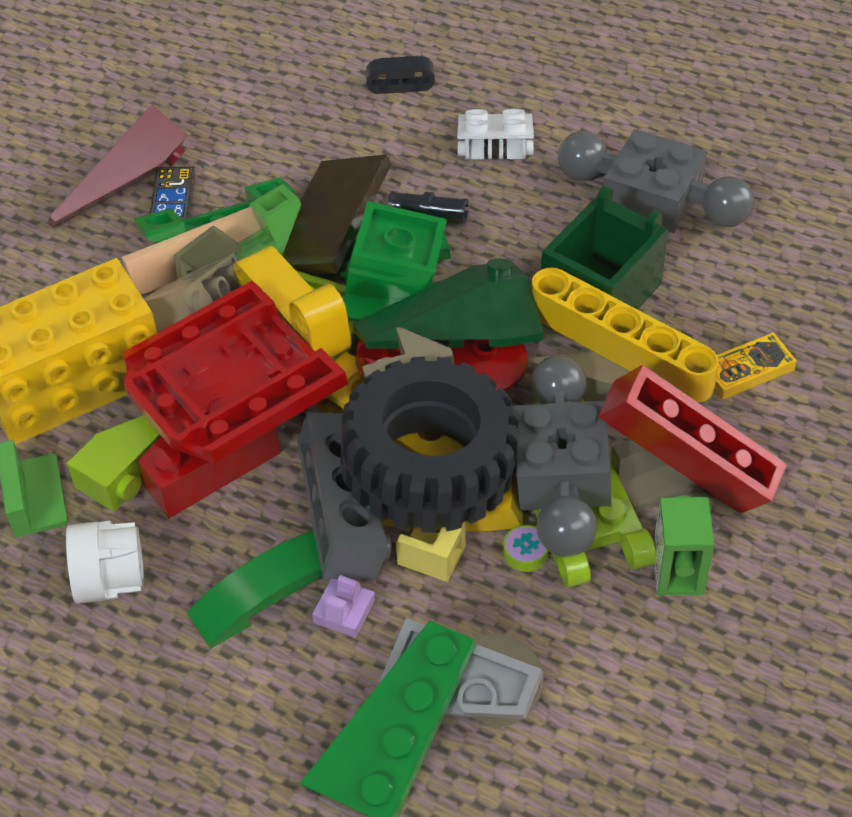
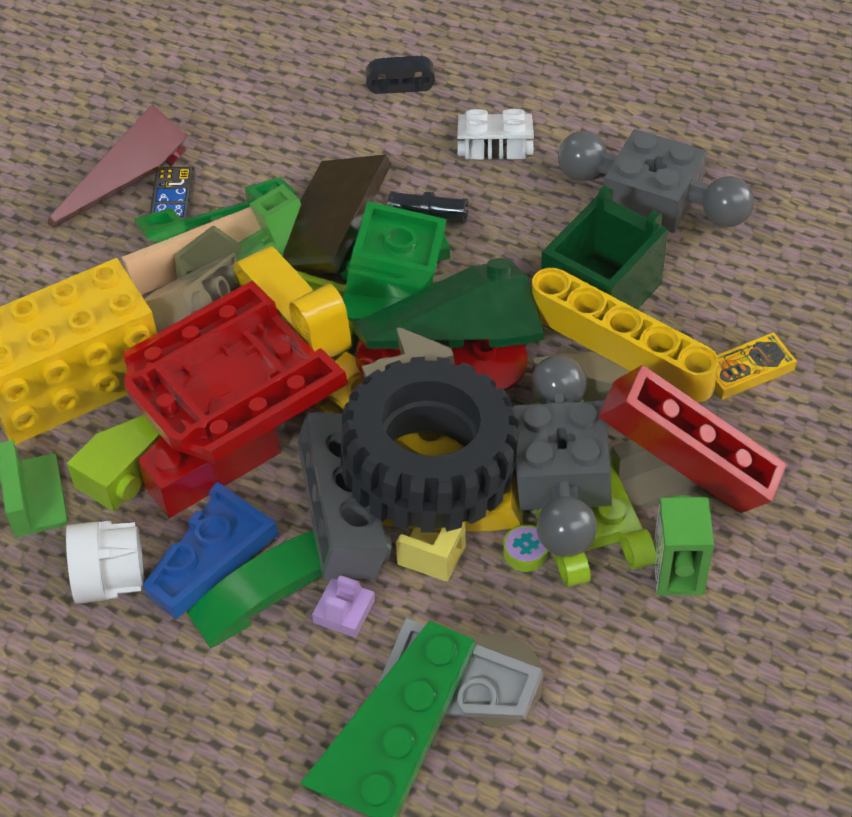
none -> blue wing [142,482,279,620]

